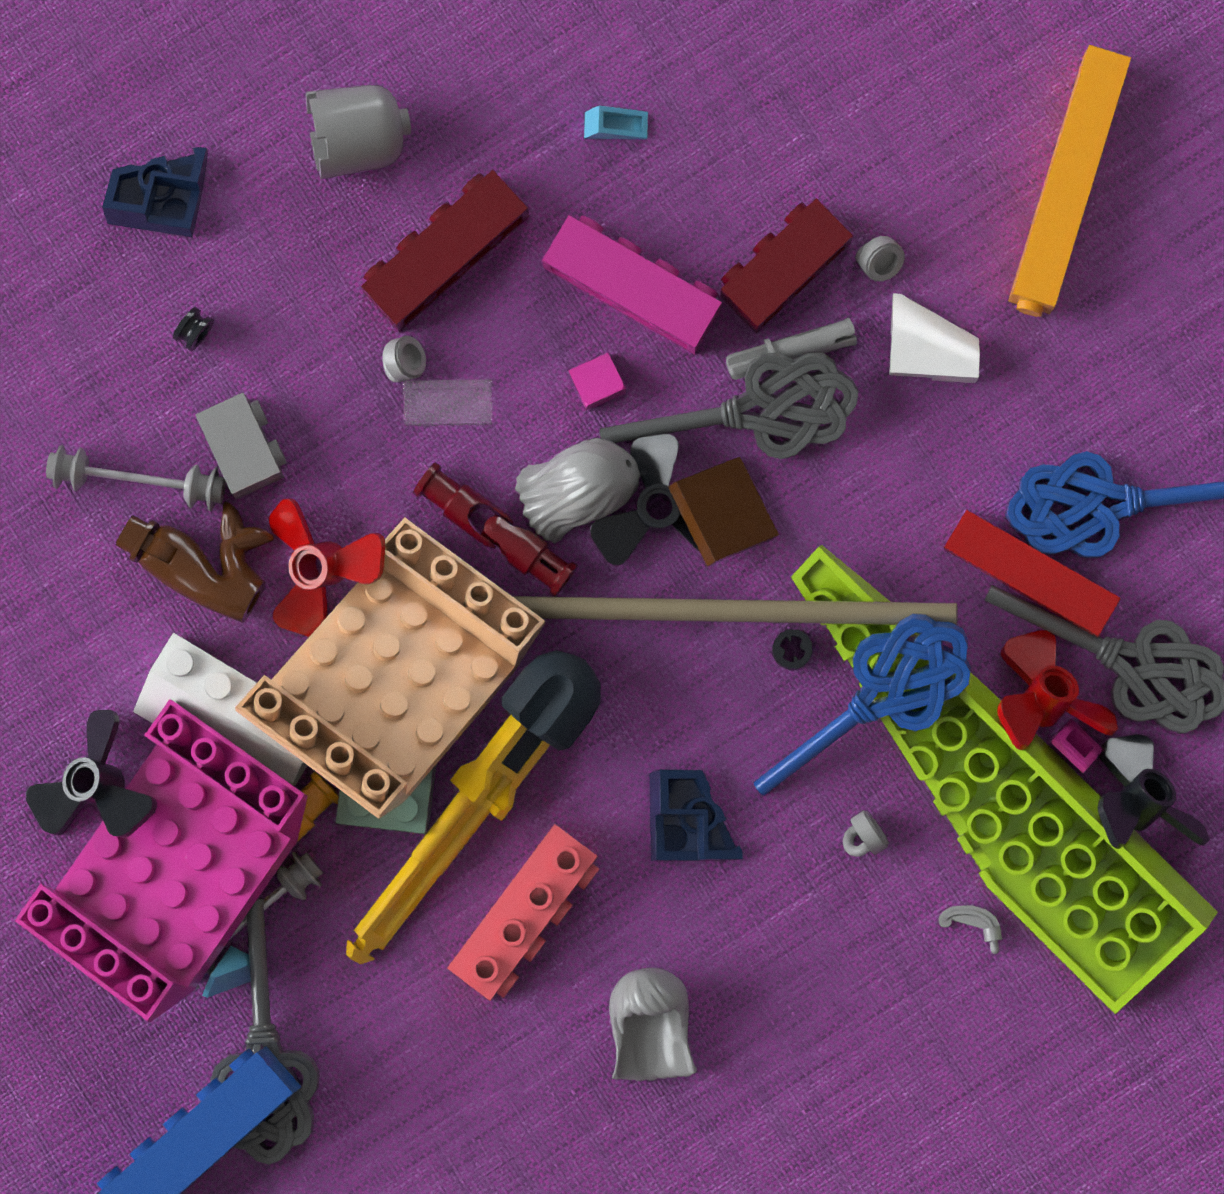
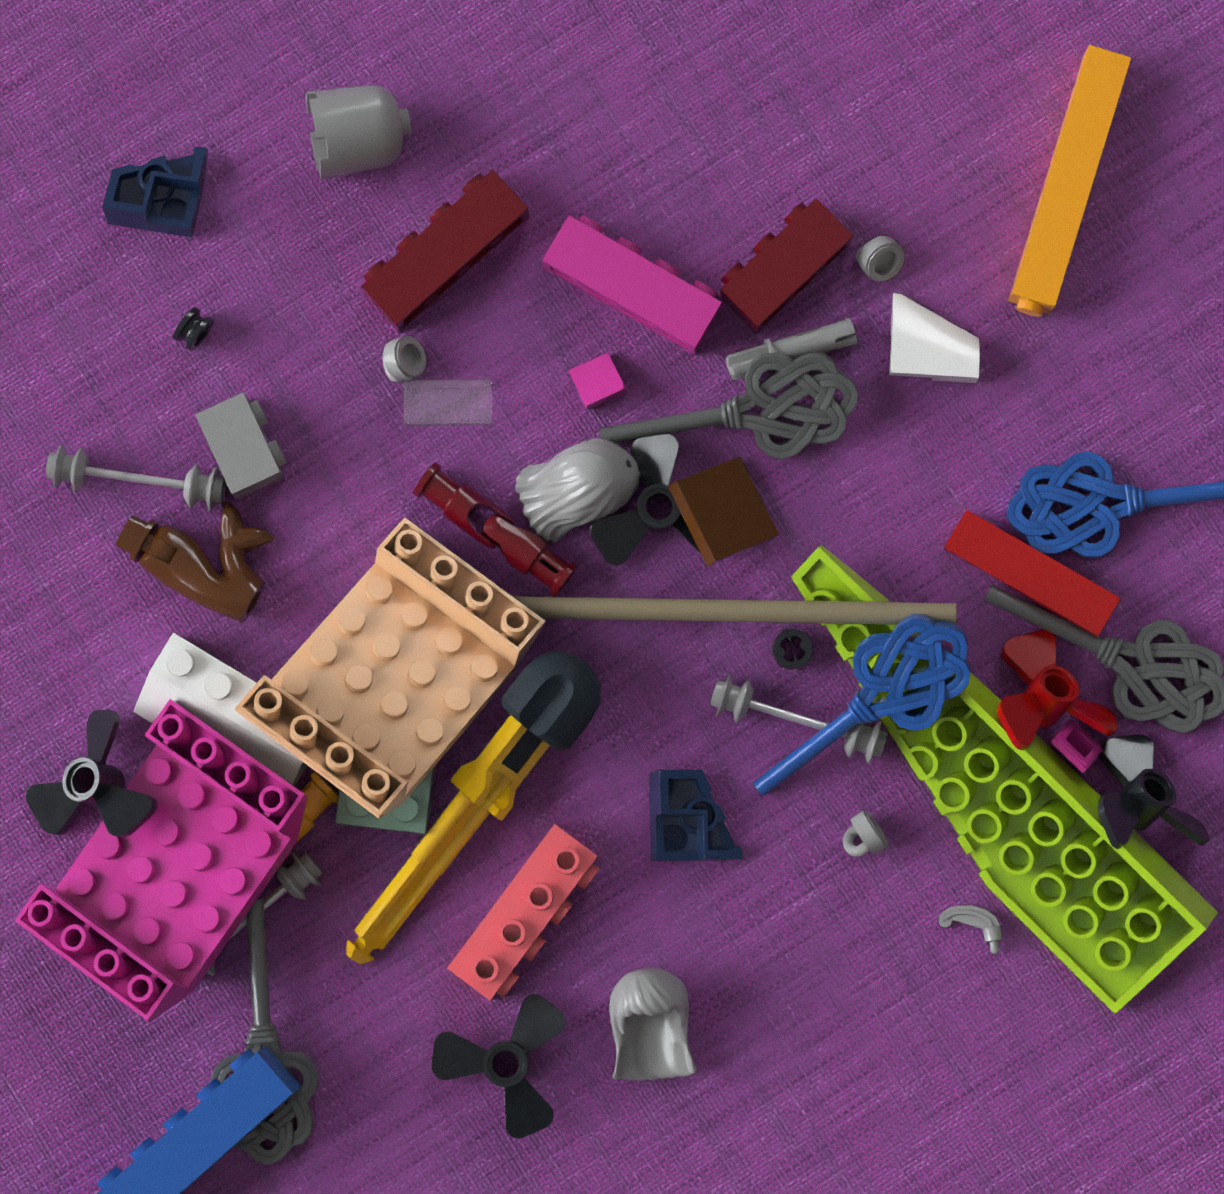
medium azure piece [202,946,251,998] -> none
red piece [269,498,386,637] -> none
medium azure piece [584,105,648,140] -> none
none -> black piece [432,994,565,1139]
none -> light grey axle [710,674,888,764]

